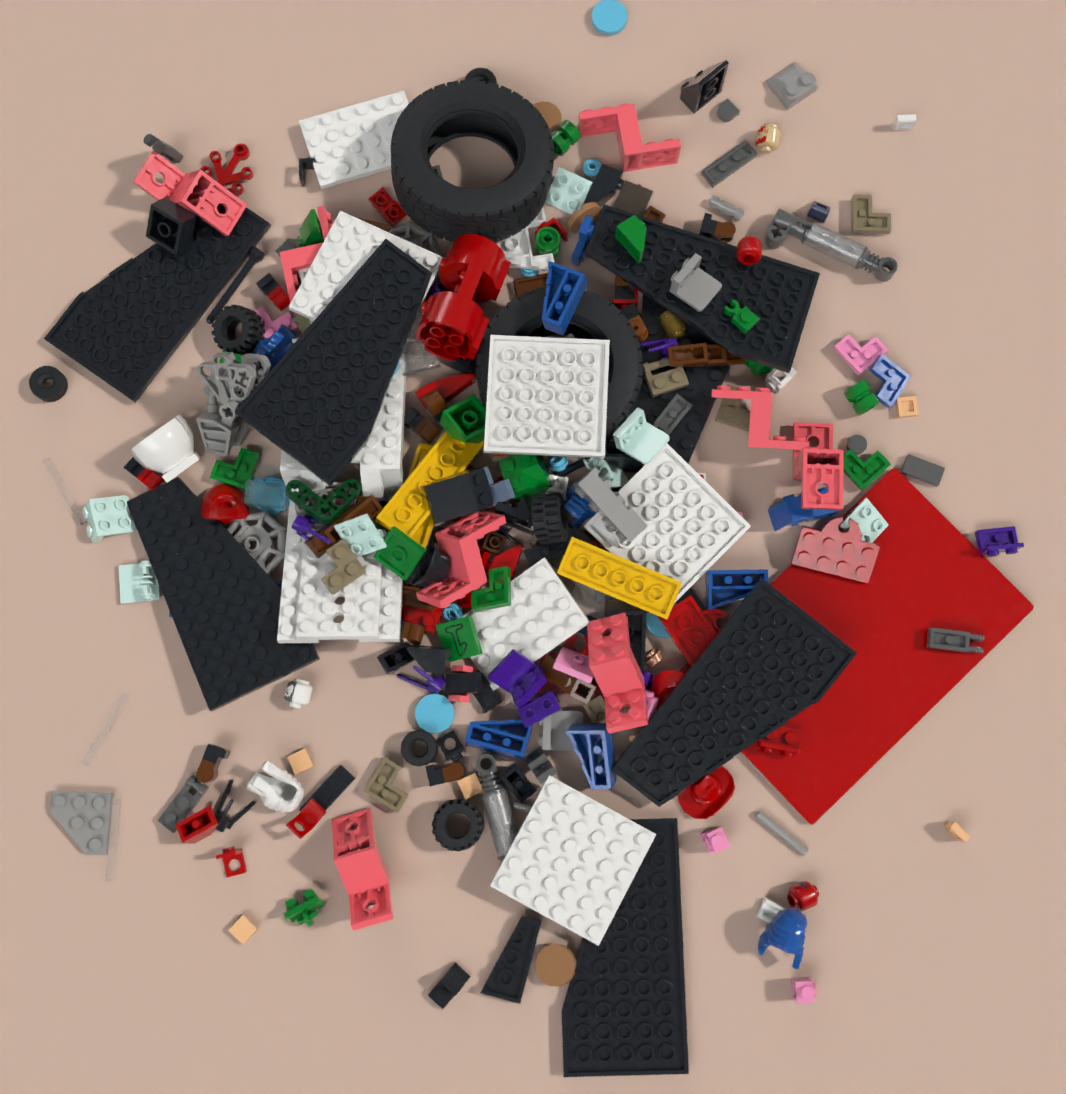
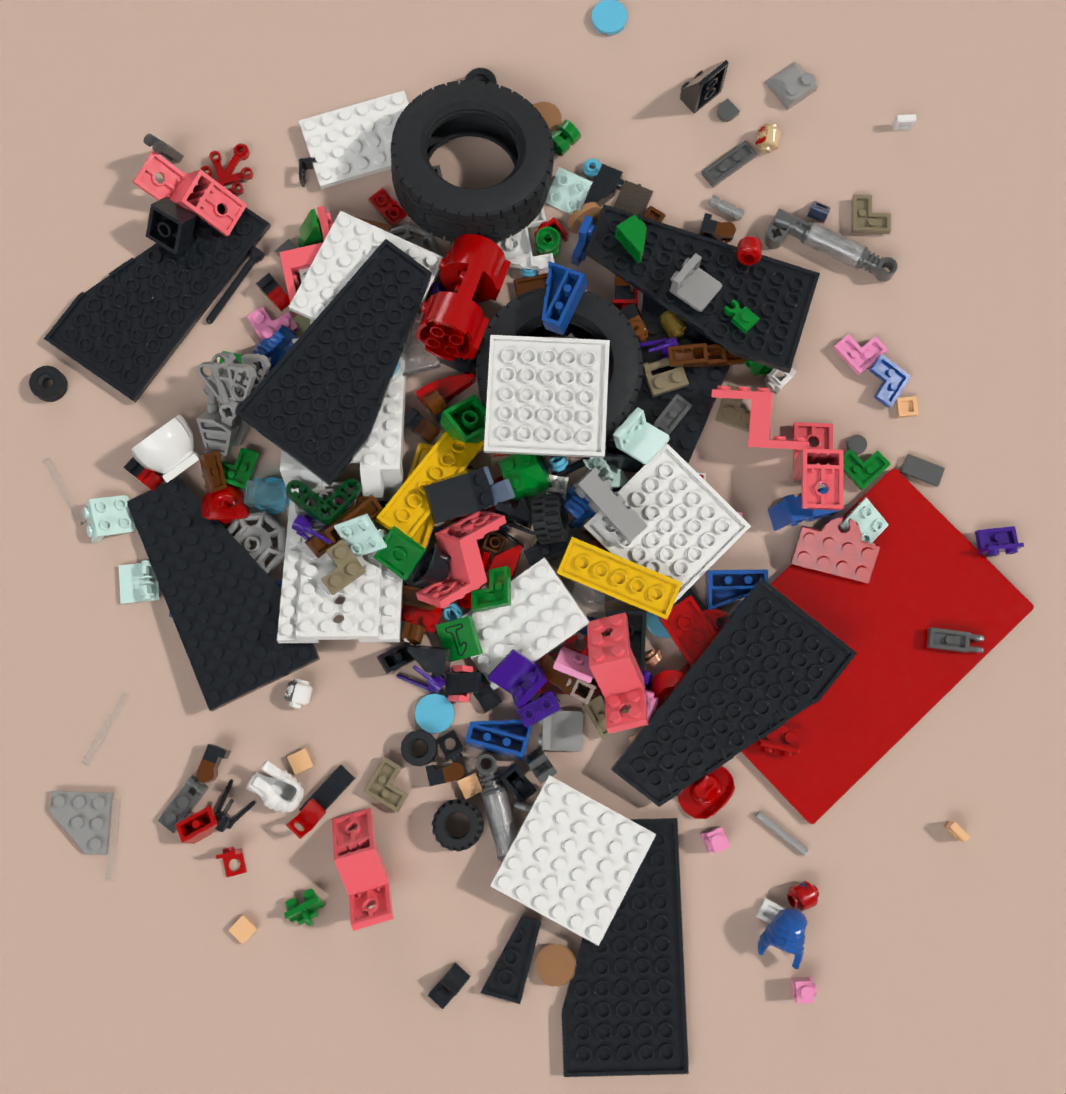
black tyre [212,305,265,355] -> none
blue wedge [566,723,617,789] -> none
coral bracket [578,103,681,172] -> none
green wheel [844,380,880,416] -> none
none -> reddish brown plate [198,450,227,493]

